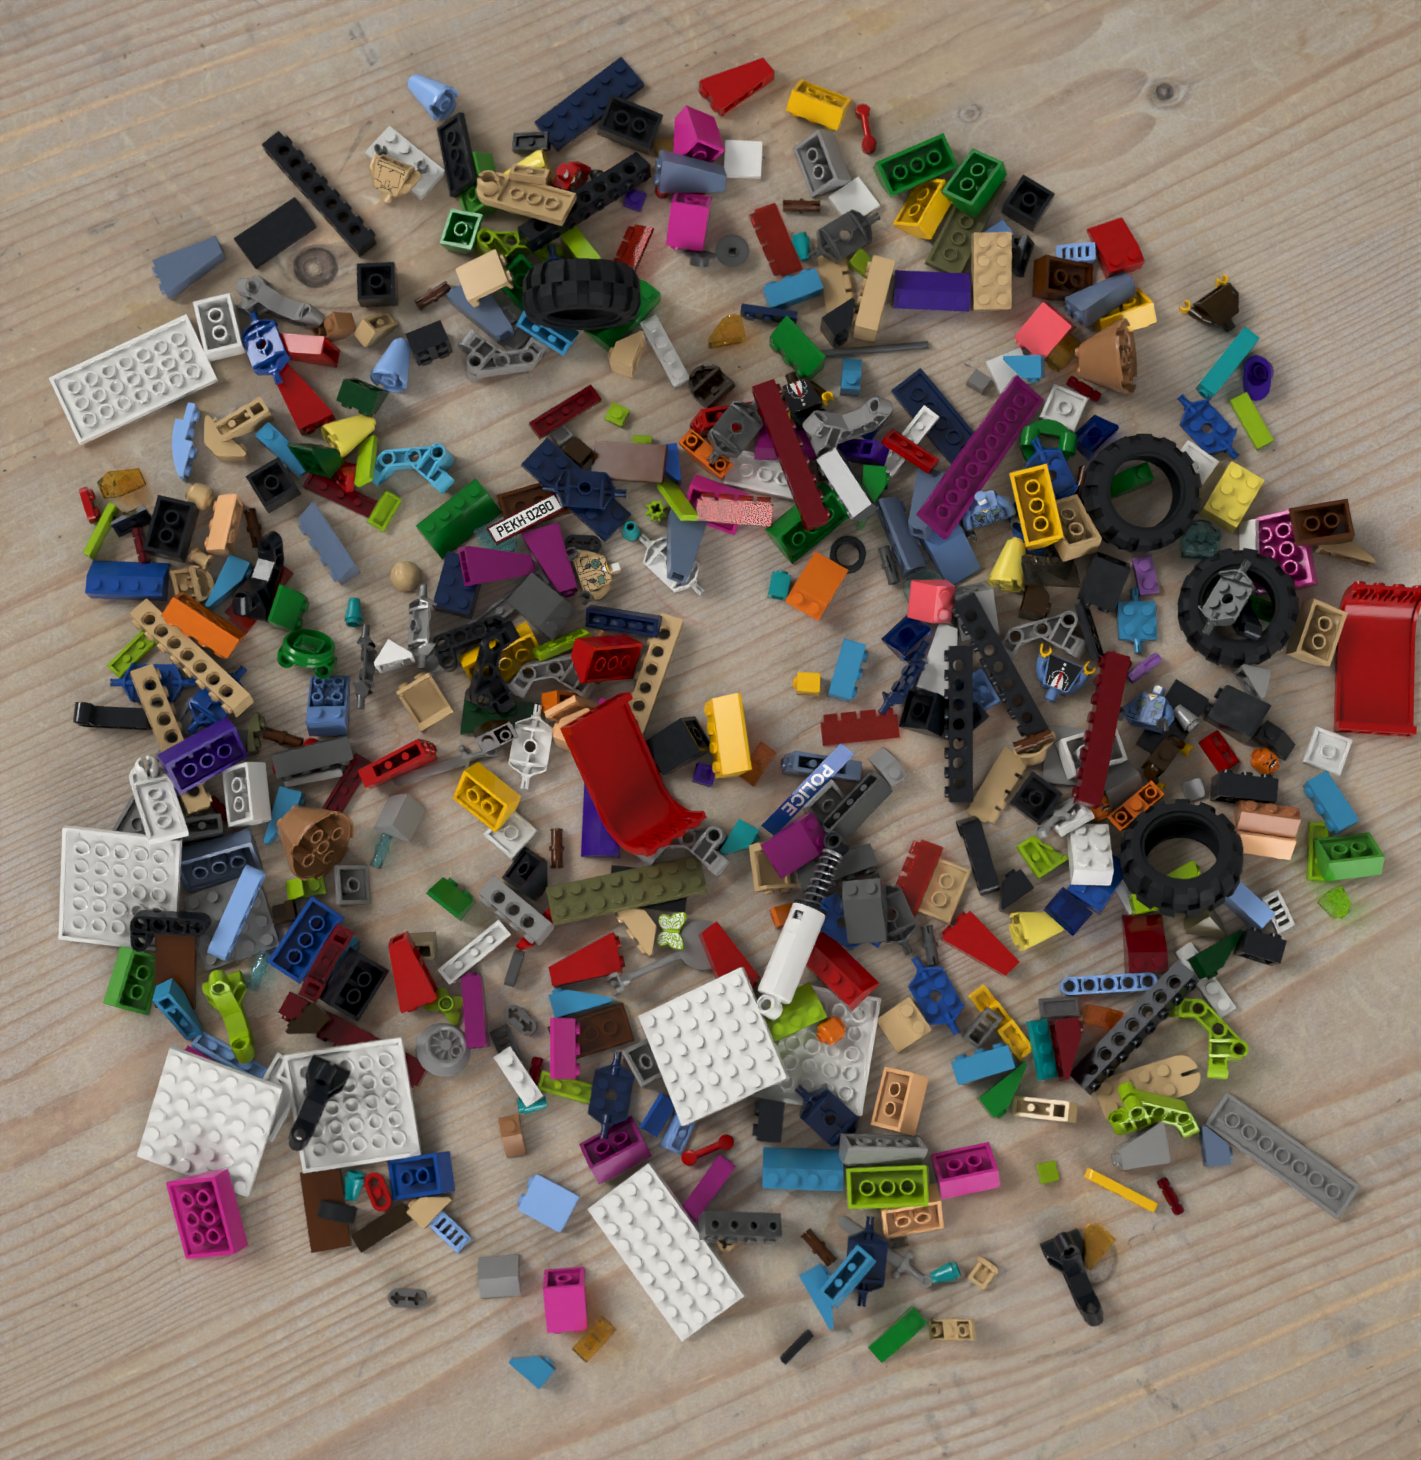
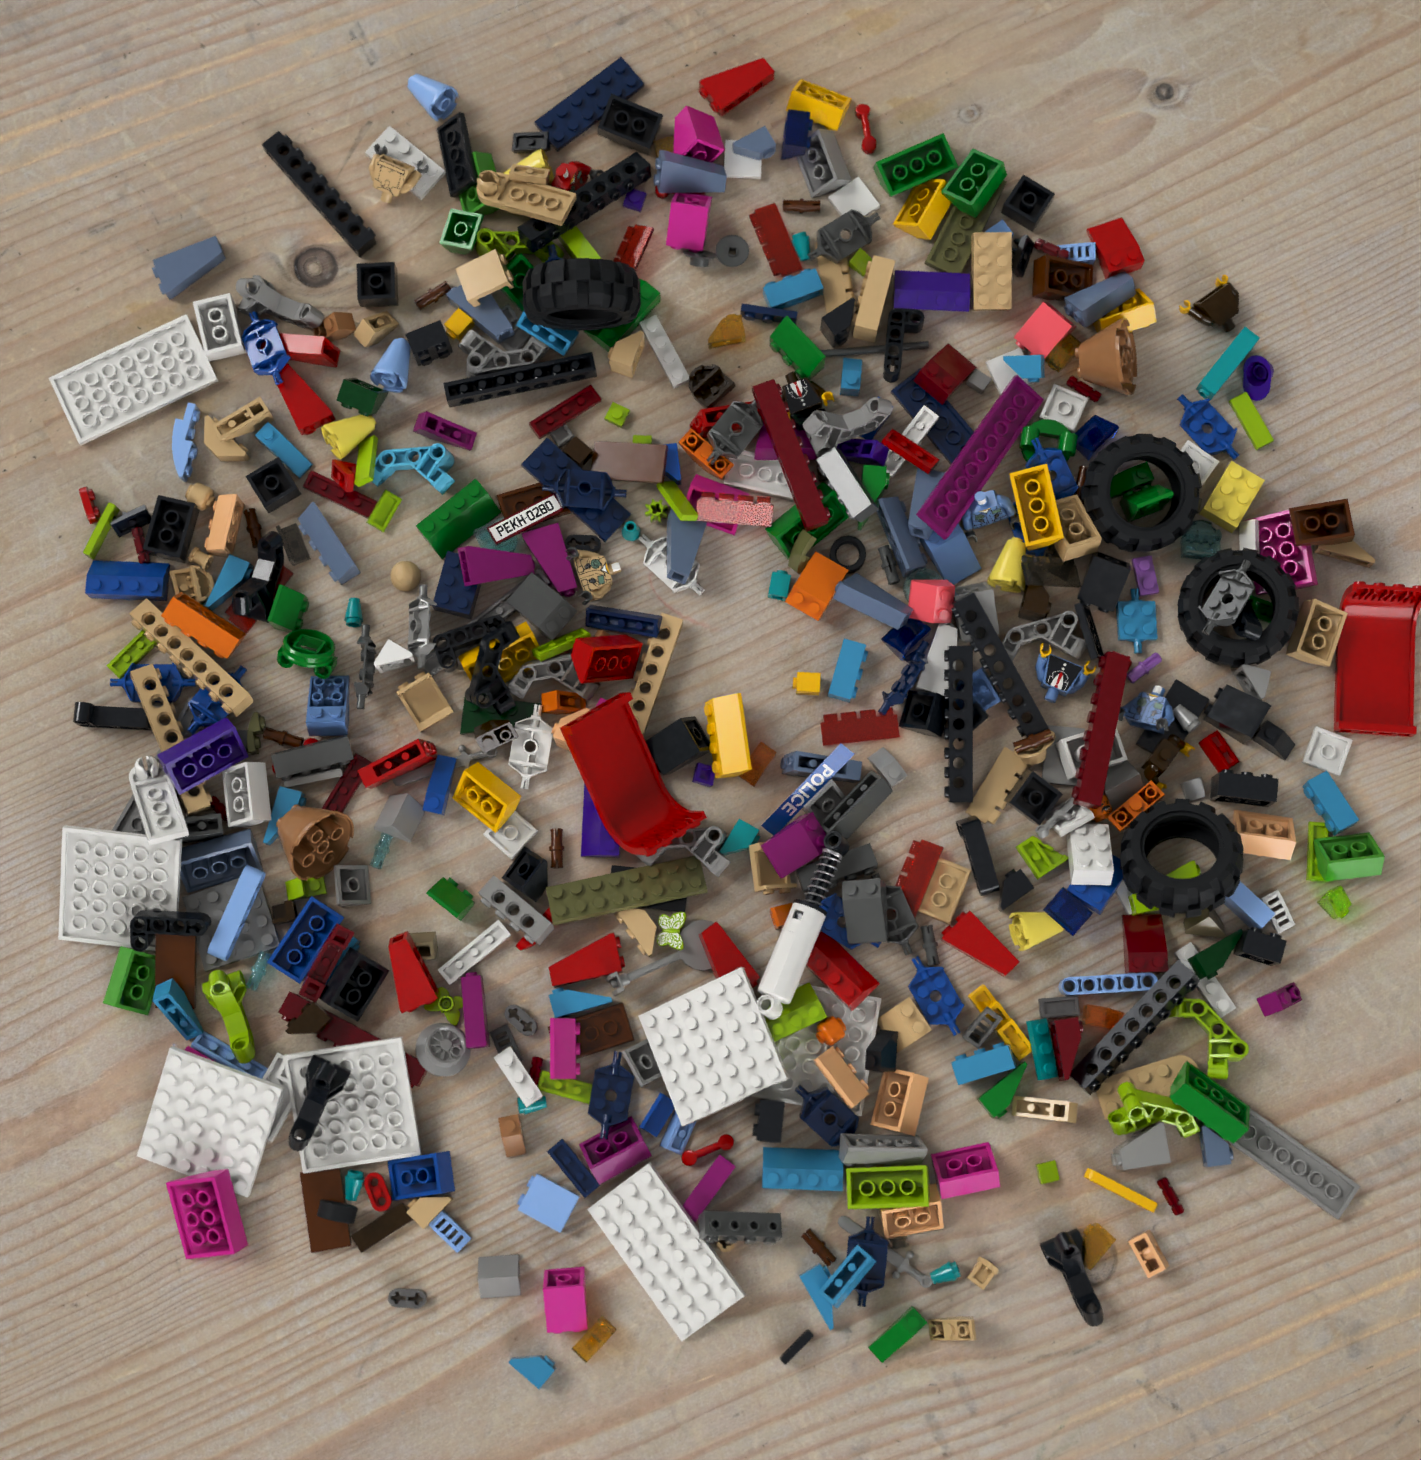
clear yellow slope [97,468,146,499] -> none
black tile [233,197,317,269] -> none
dark green slope [287,443,344,478] -> none
dark grey beam [504,949,525,987] -> none
light nougat tile [544,695,598,722] -> none
nougat slope [1234,800,1301,838] -> none
orange head [1250,747,1280,775] -> none
none -> clear smoke panel [276,523,311,566]
none -> magenta slope [413,411,477,451]
none -> blue slope [422,754,457,815]
none -> black brick [443,352,597,408]
none -> yellow brick [444,308,475,342]
none -> dark blue plate [547,1139,600,1198]
none -> sand blue slope [732,126,776,160]
none -> clear blue slope [781,109,813,160]
none -> olive slope [788,529,817,574]
none -> light nougat slope [813,1046,869,1109]
none -> sand blue slope [833,573,913,630]
none -> black slope [865,1030,898,1072]
none -> black beam [883,308,924,383]
none -> dark red slope [914,343,977,405]
none -> dark red axle [1034,238,1070,259]
none -> green slope [1119,484,1174,523]
none -> light nougat brick [1128,1229,1170,1278]
none -> green slope [1170,1061,1250,1144]
none -> magenta slope [1257,982,1302,1017]

